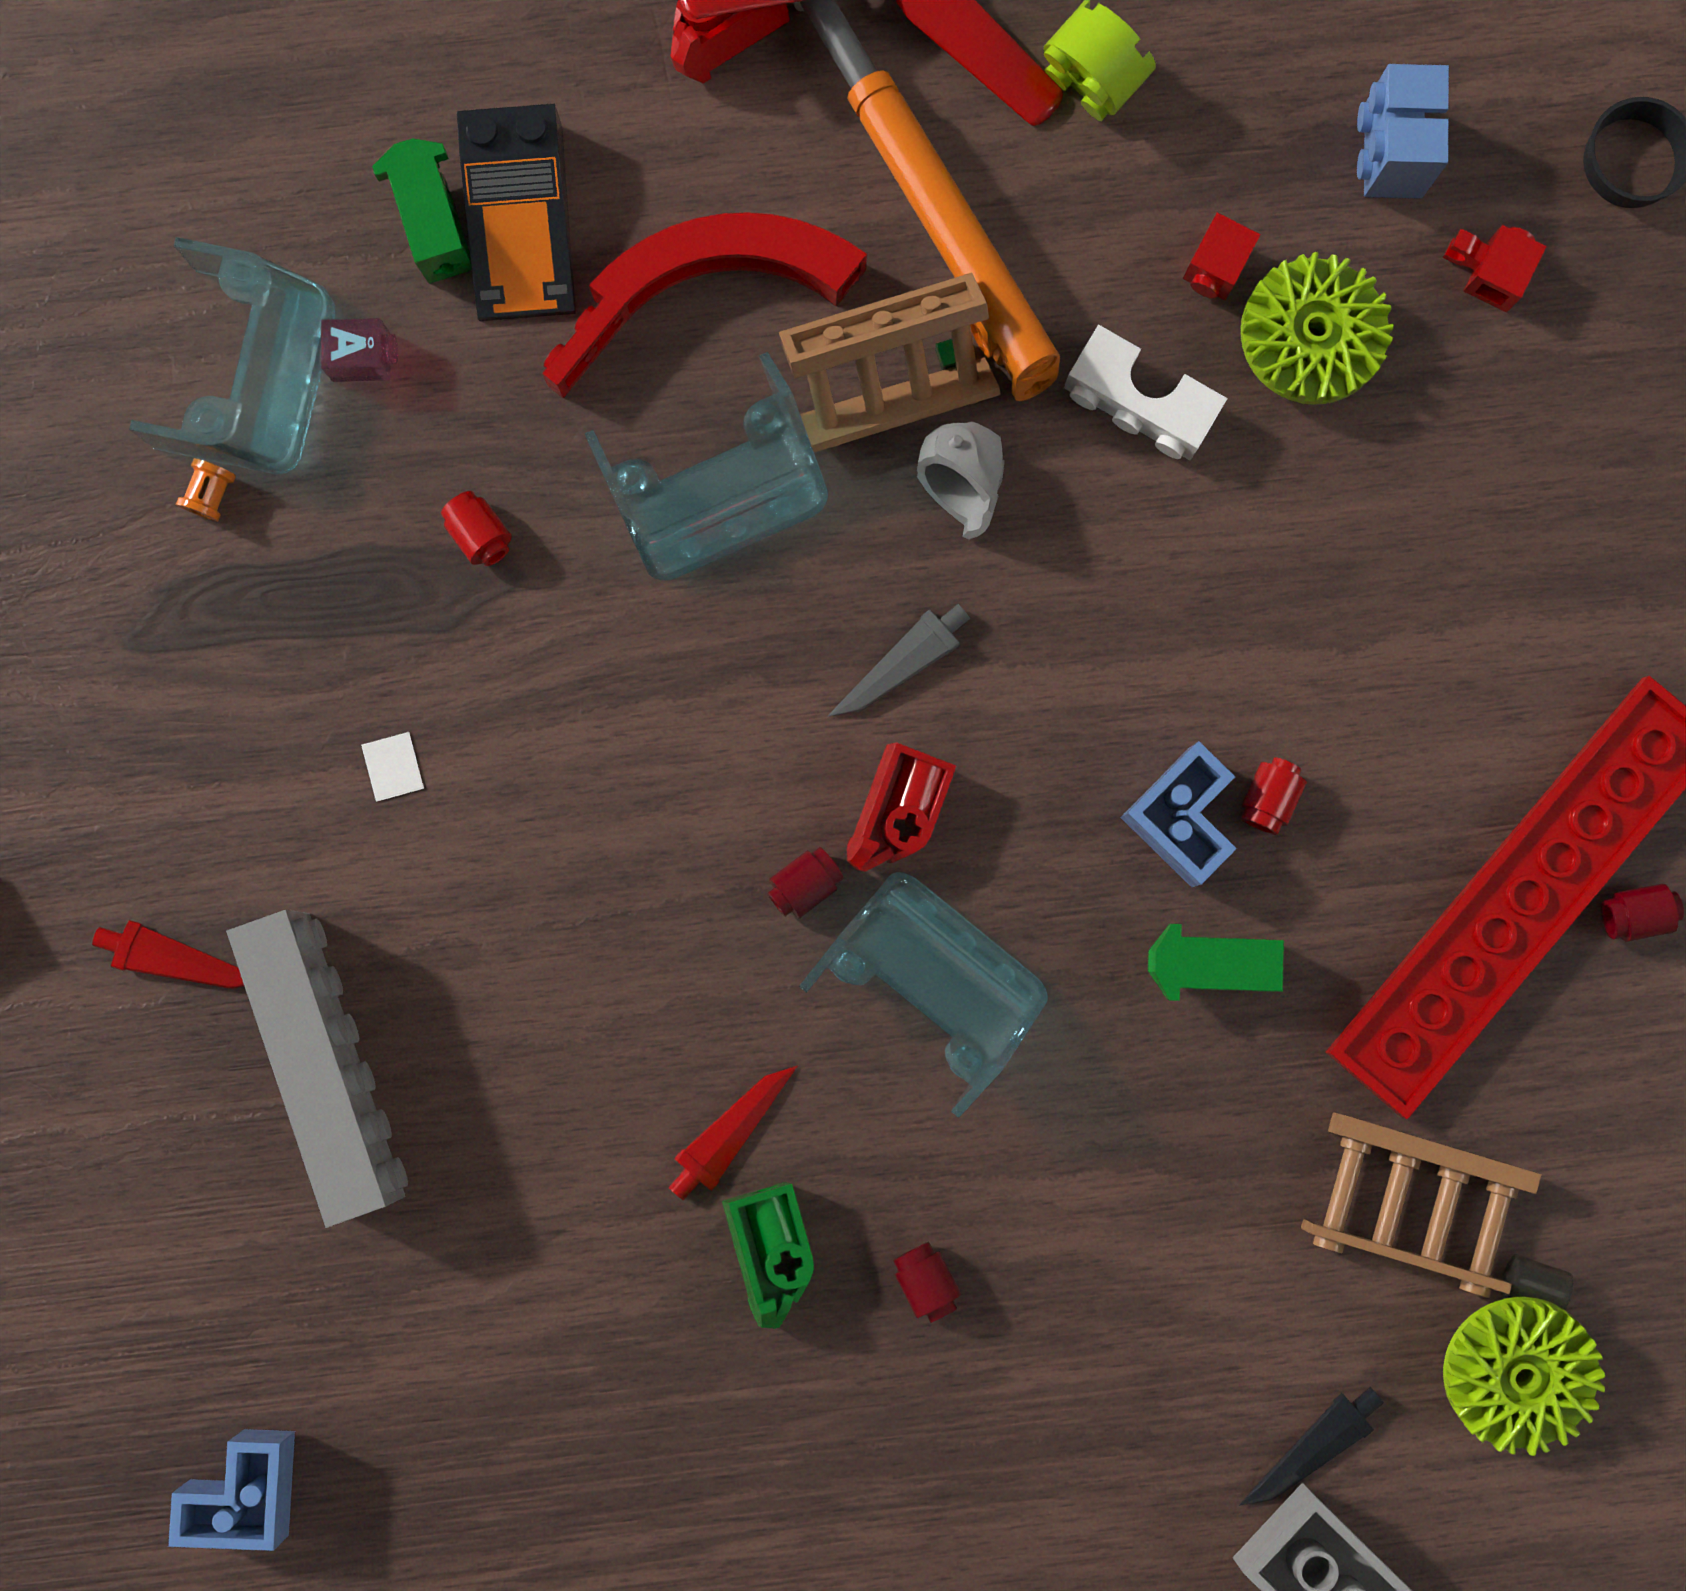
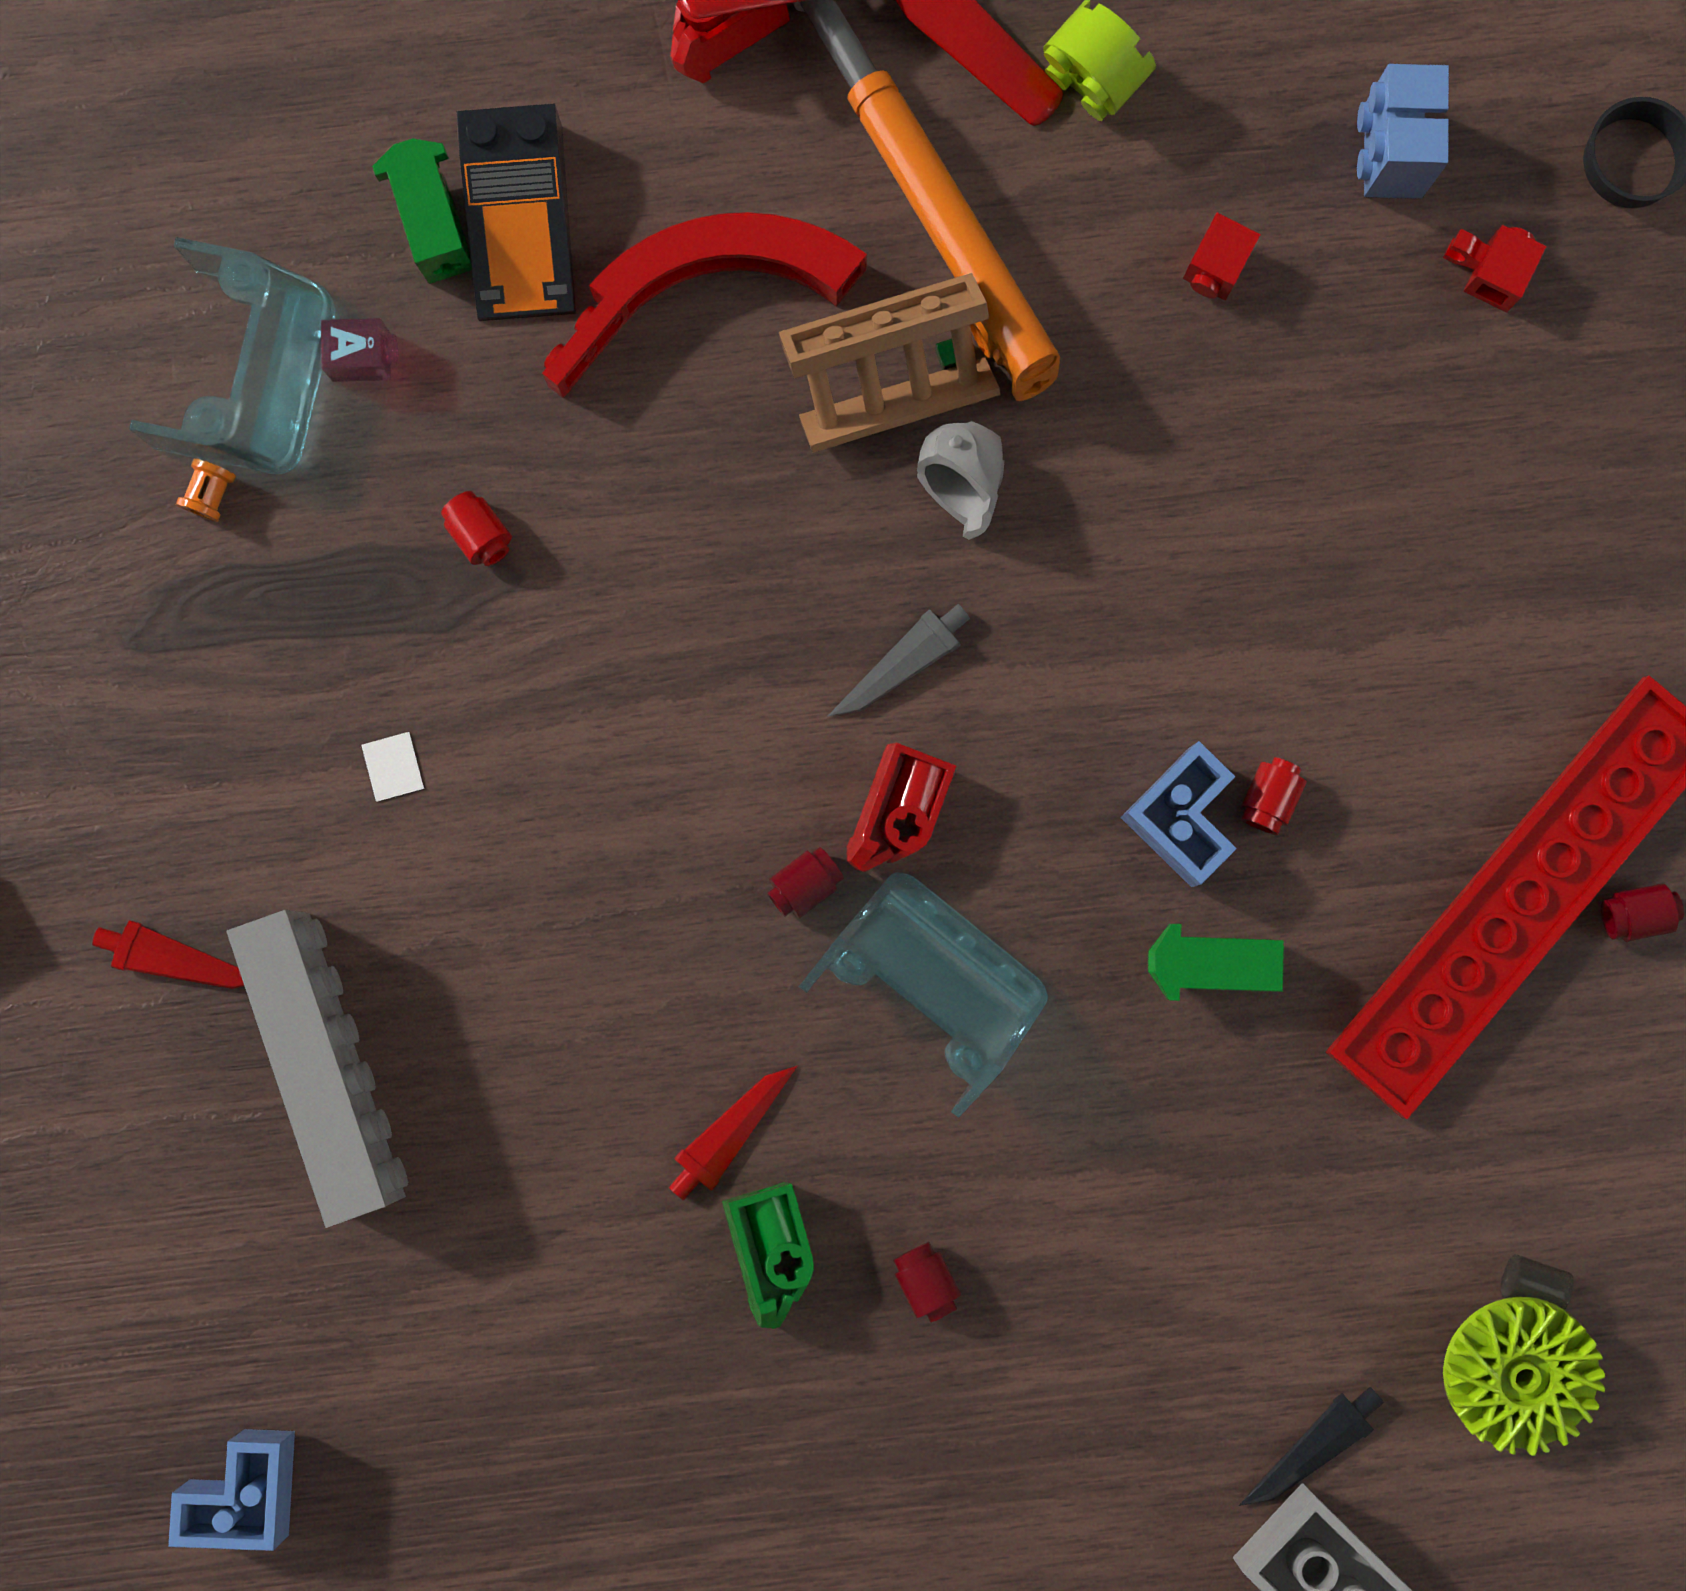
clear light blue windscreen [585,352,828,581] -> none
white arch [1064,324,1228,460] -> none
lime wheel [1241,252,1393,404] -> none
medium nougat fence [1301,1112,1542,1298] -> none

